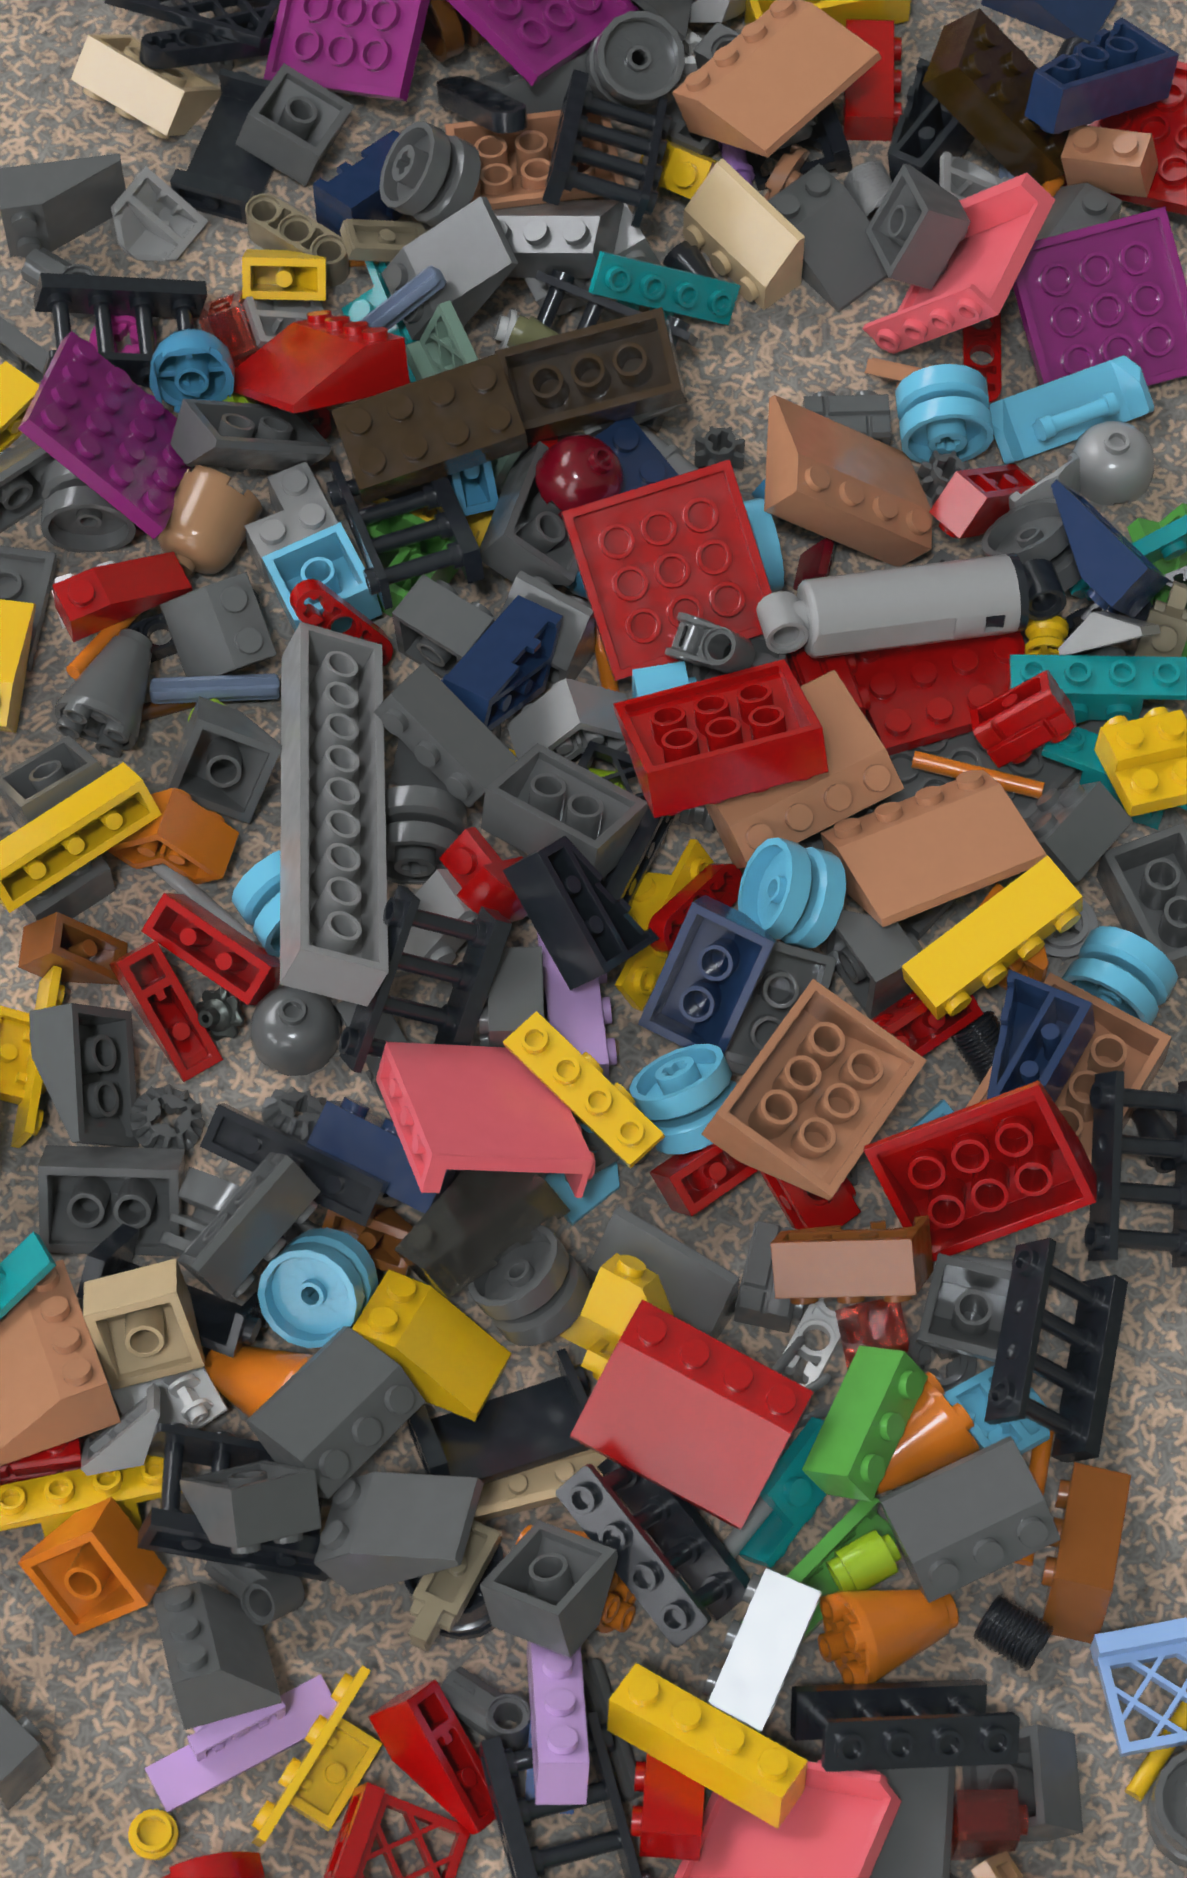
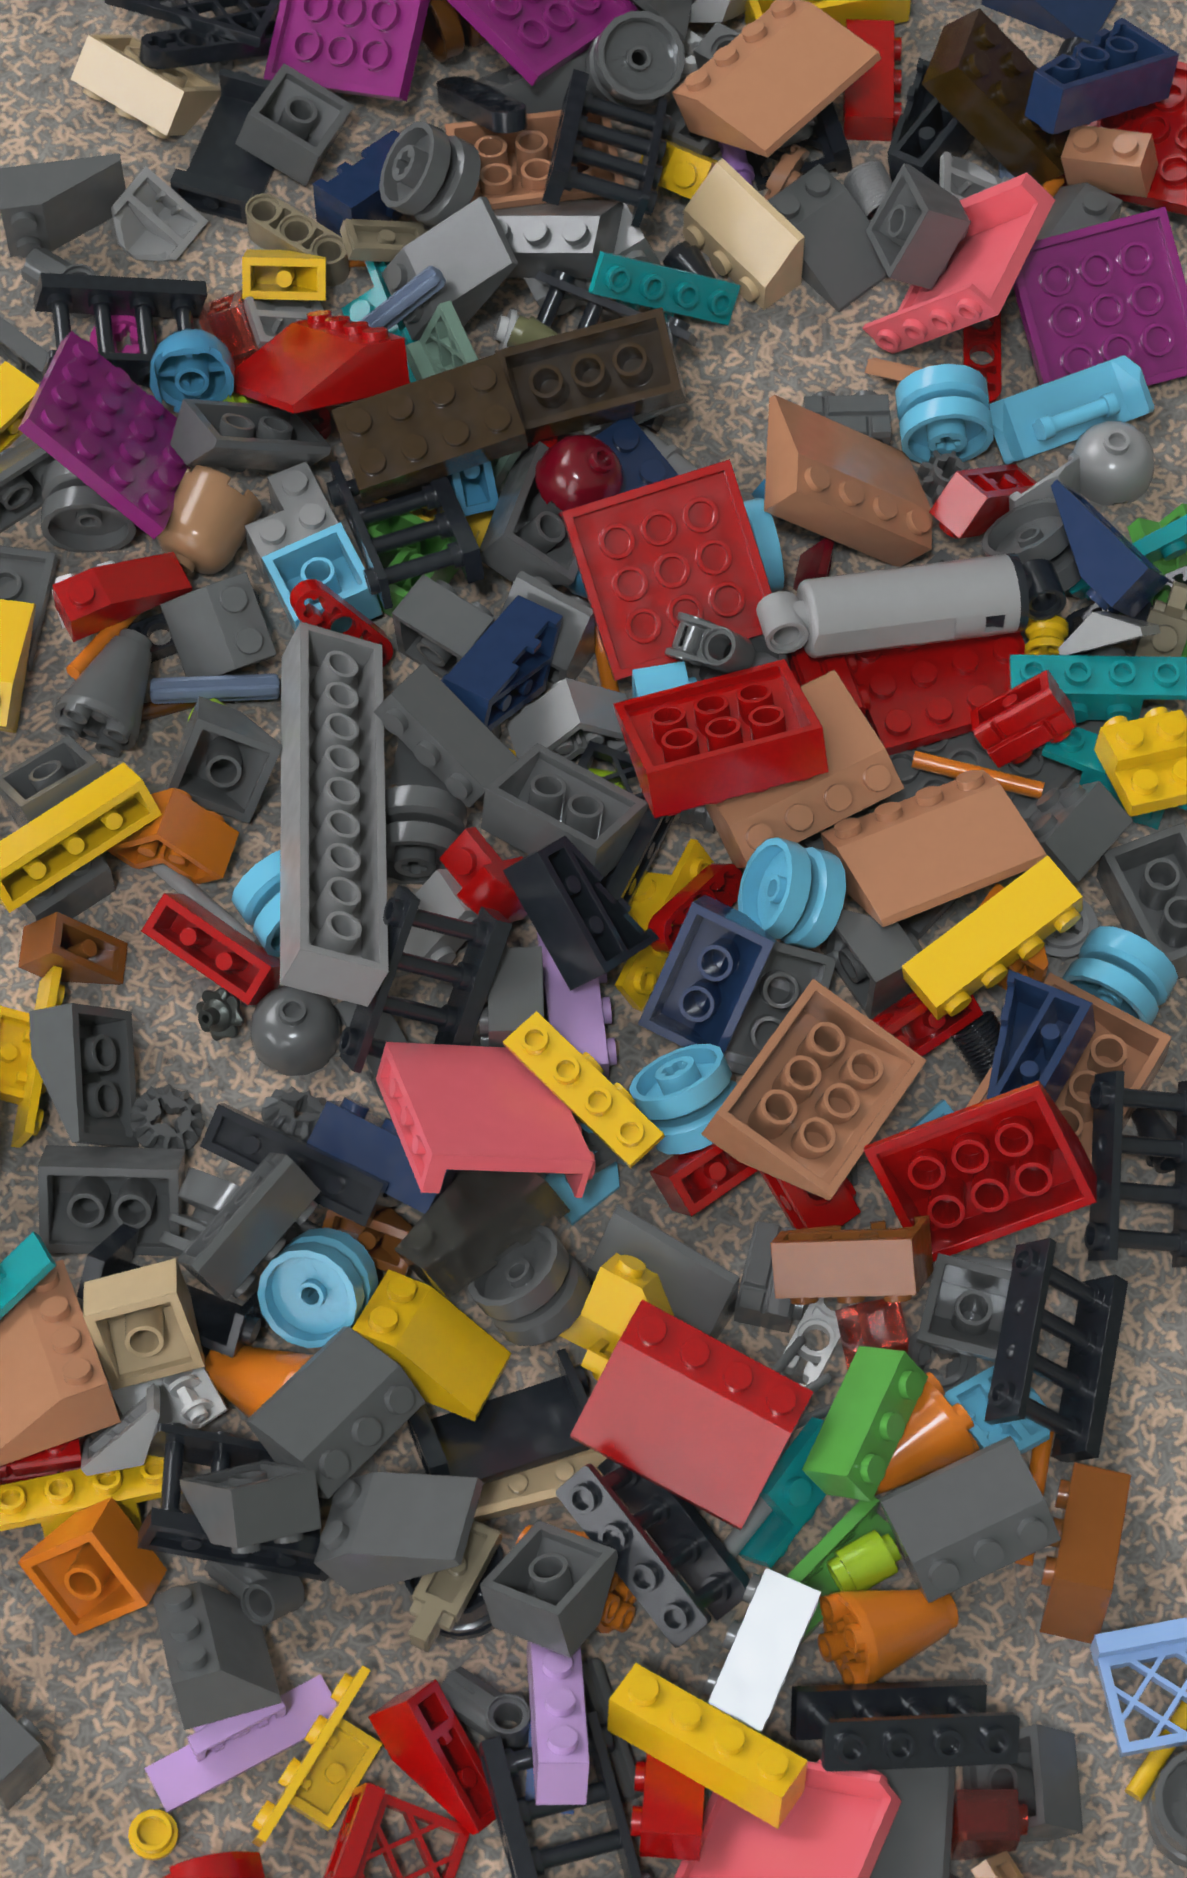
red slope [109,941,223,1082] -> none
dark grey gear [694,426,745,469] -> none
black piece [974,1594,1054,1671] -> none

